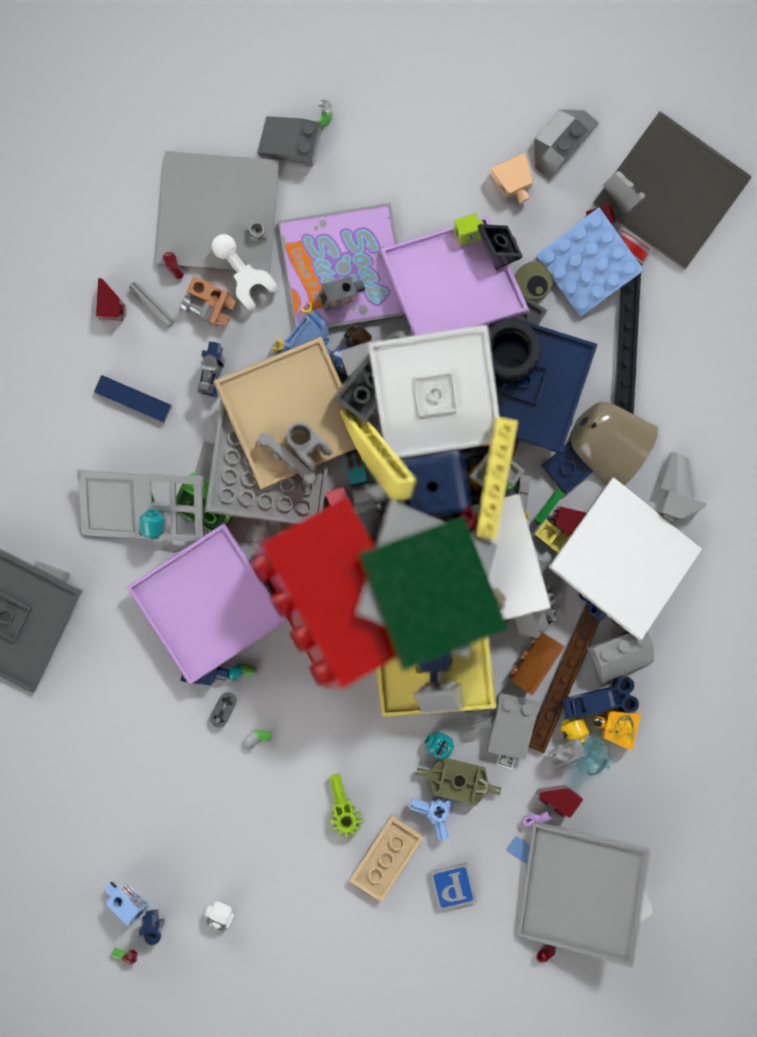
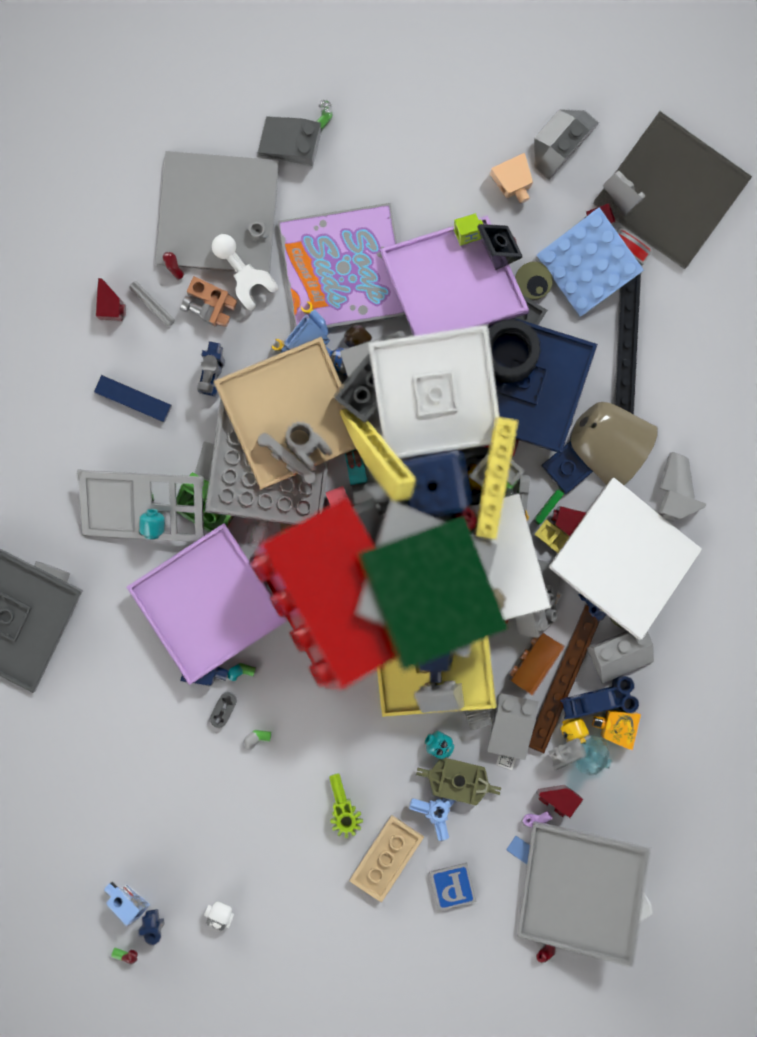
dark grey torso [318,277,365,311] -> none

